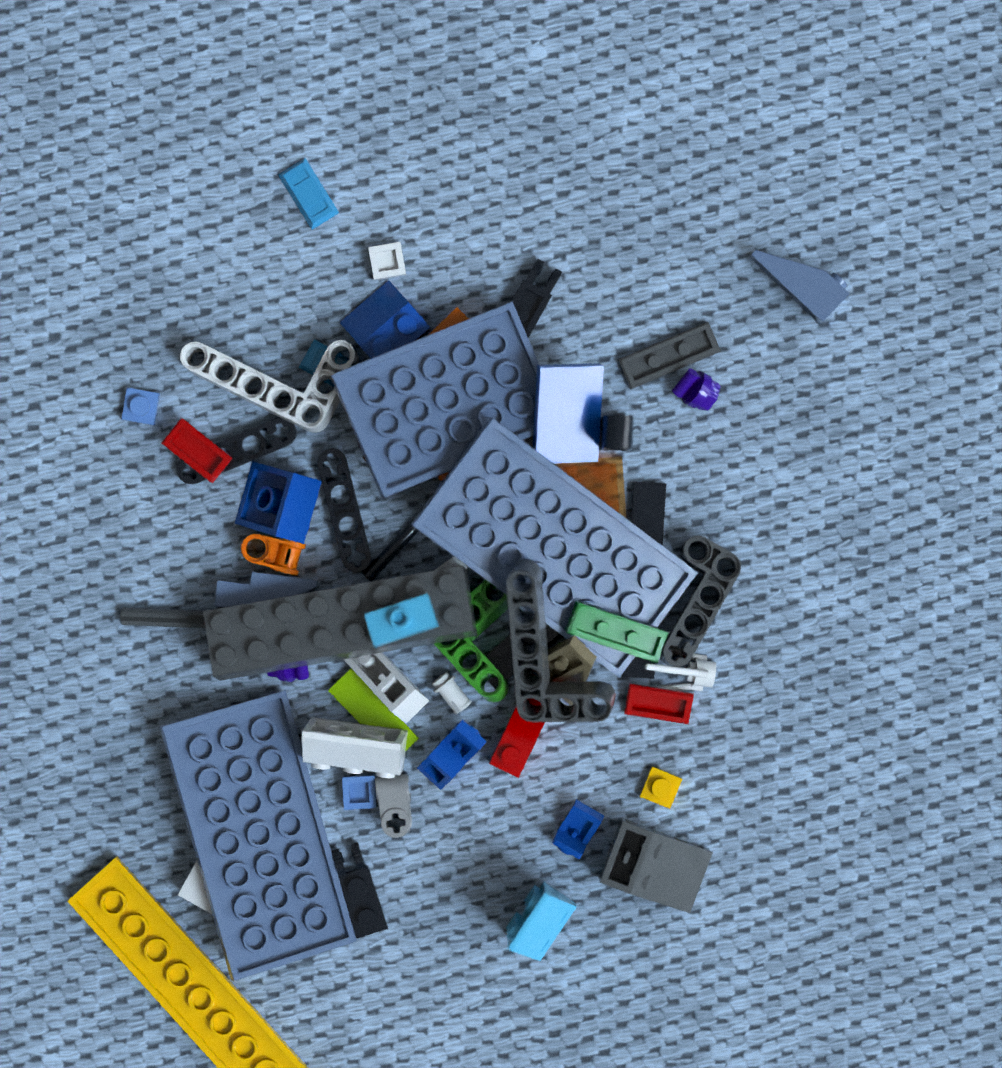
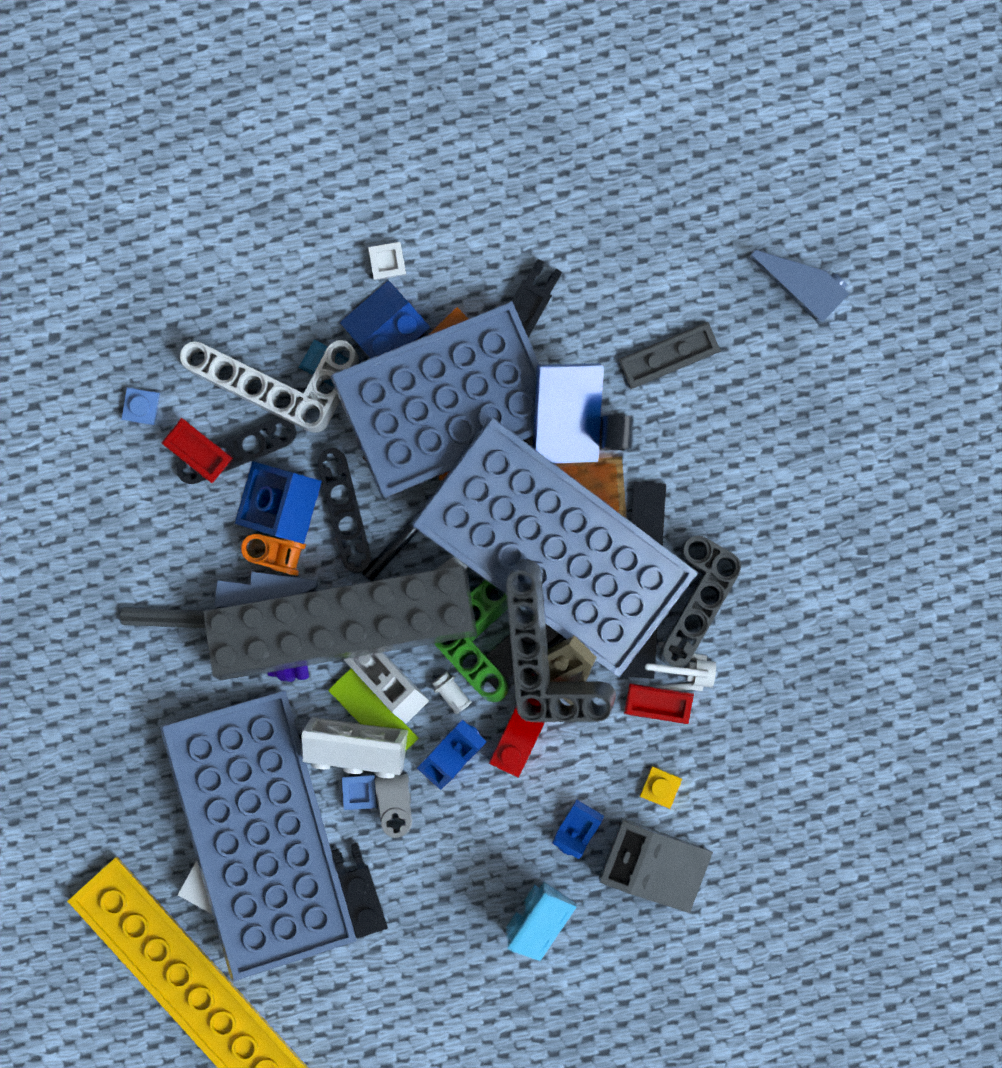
dark azure tile [278,158,339,230] -> none
medium azure plate [364,594,439,647] -> none
tile [565,601,669,664] -> none
dark purple piece [672,368,721,411] -> none

